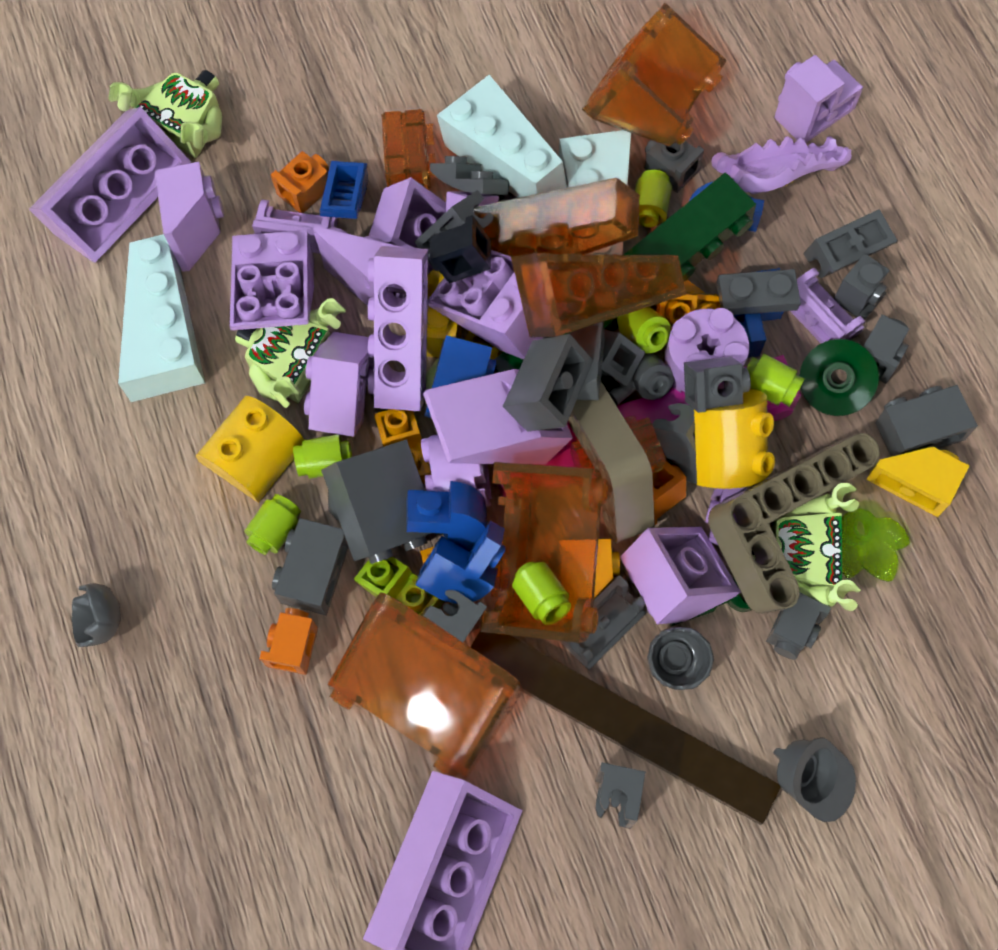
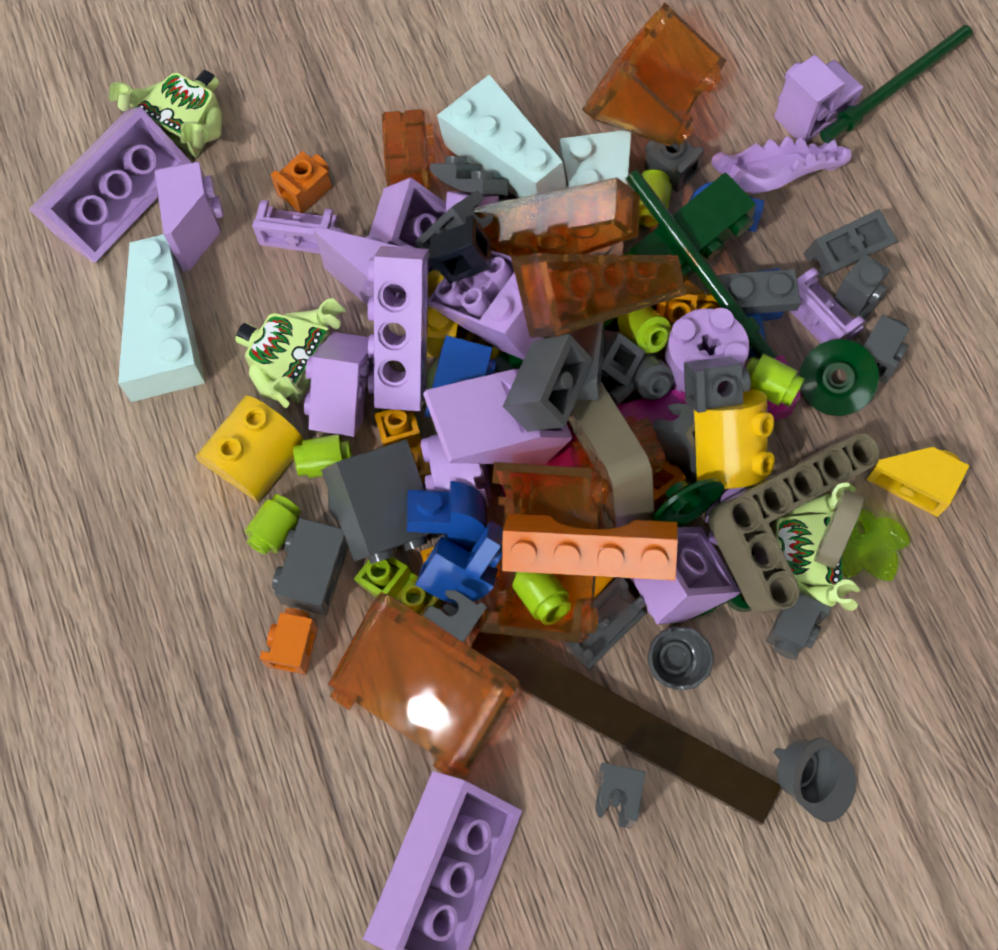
dark grey hair [72,583,121,647] -> none
lavender slope [230,230,314,330] -> none
blue slope [320,161,368,219] -> none
dark grey brick [875,385,978,457] -> none
none -> orange arch [502,514,678,580]
none -> dark green bar [625,169,777,359]
none -> dark green dish [651,478,724,527]
none -> dark tan beam [814,489,864,569]
none -> dark green bar [820,25,973,143]

